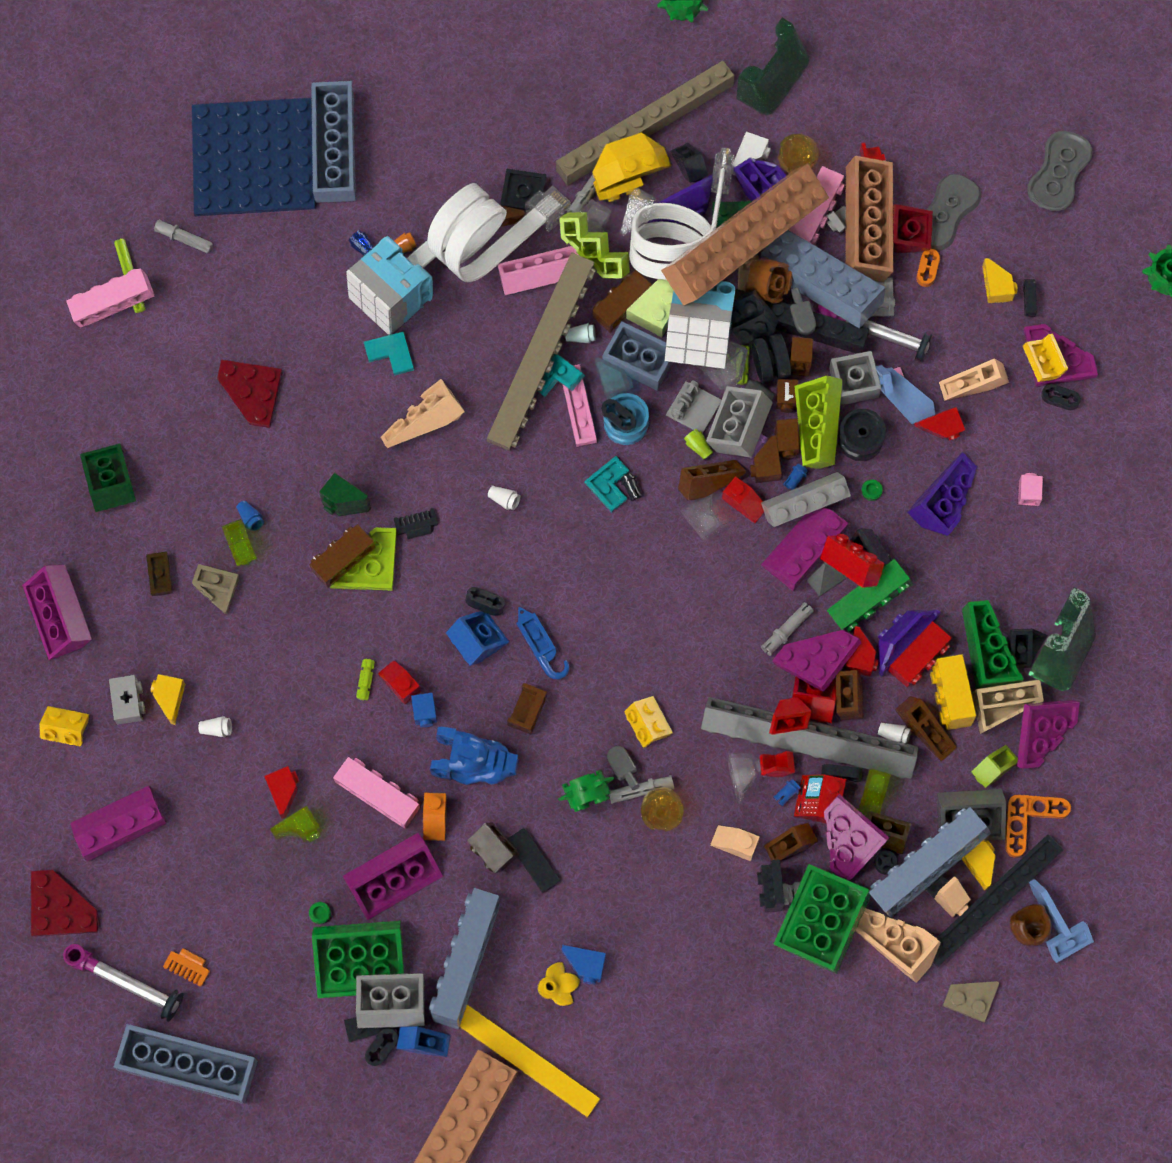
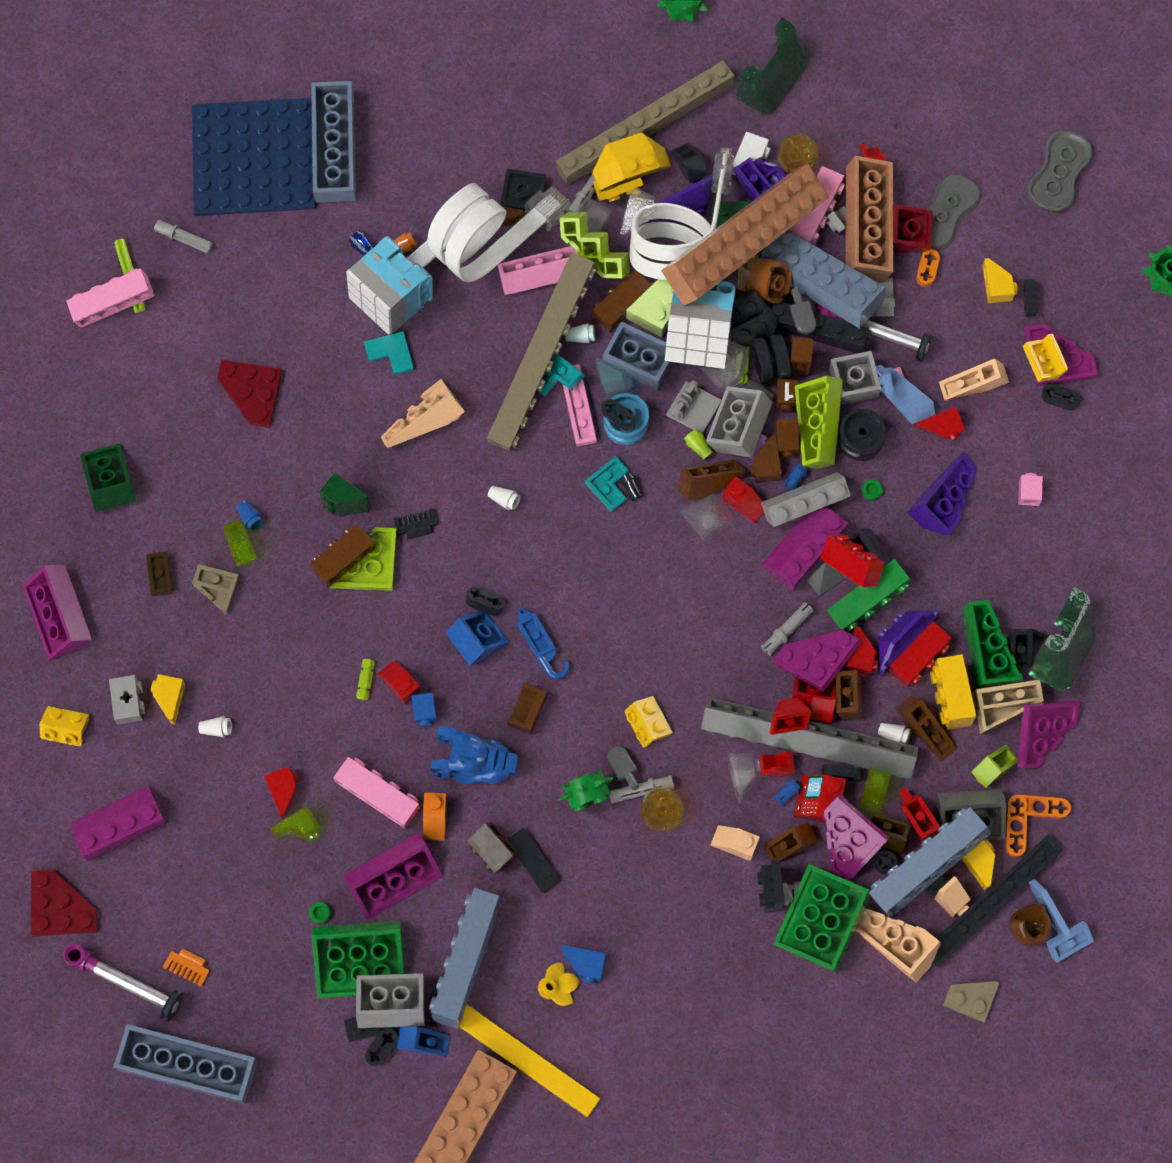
none -> red hinge [898,787,940,843]

